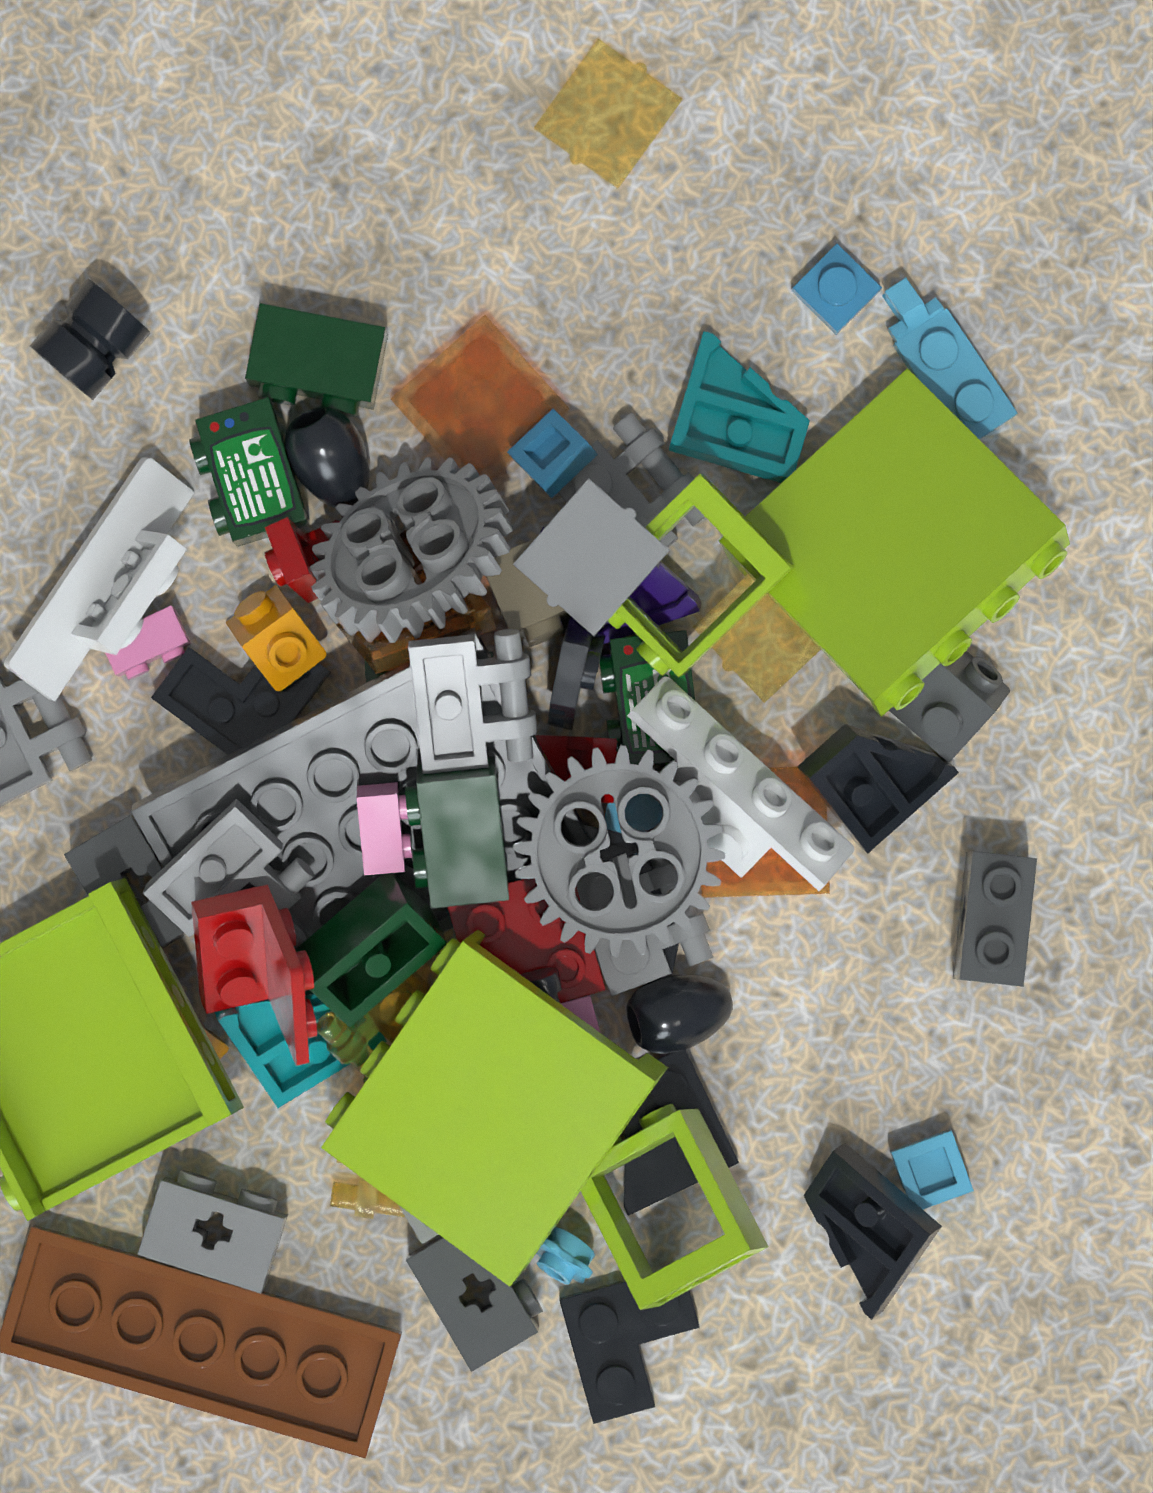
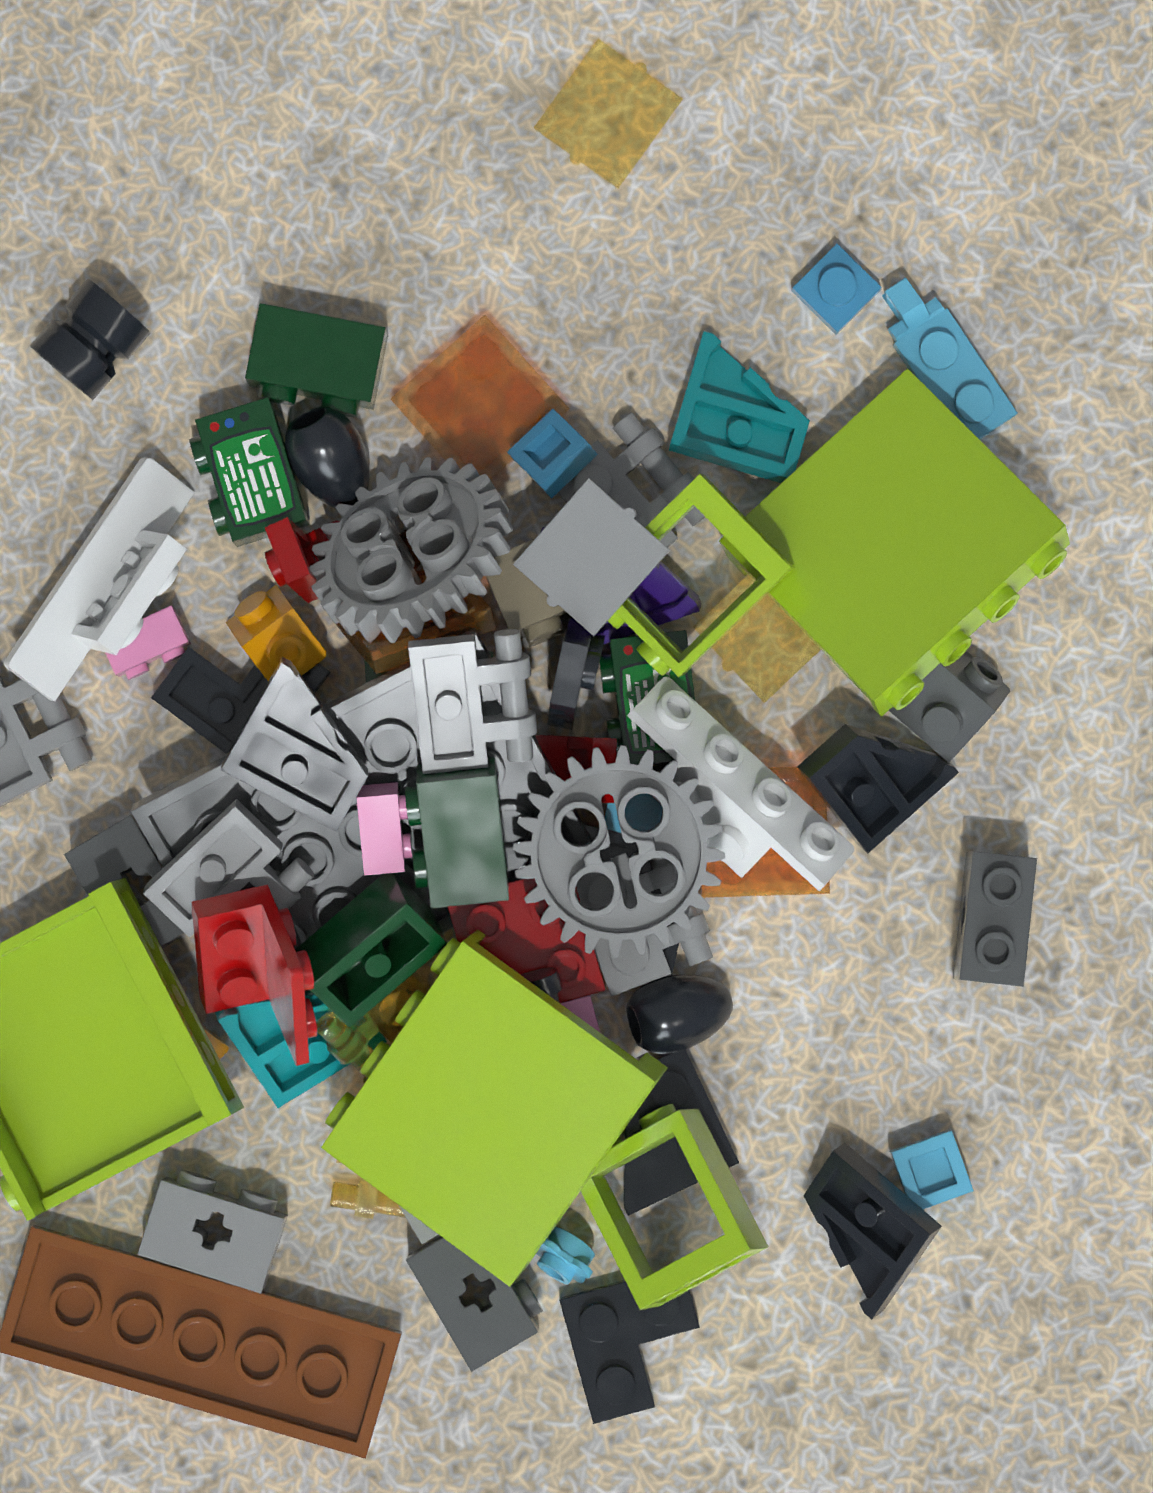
none -> wing [221,657,368,831]

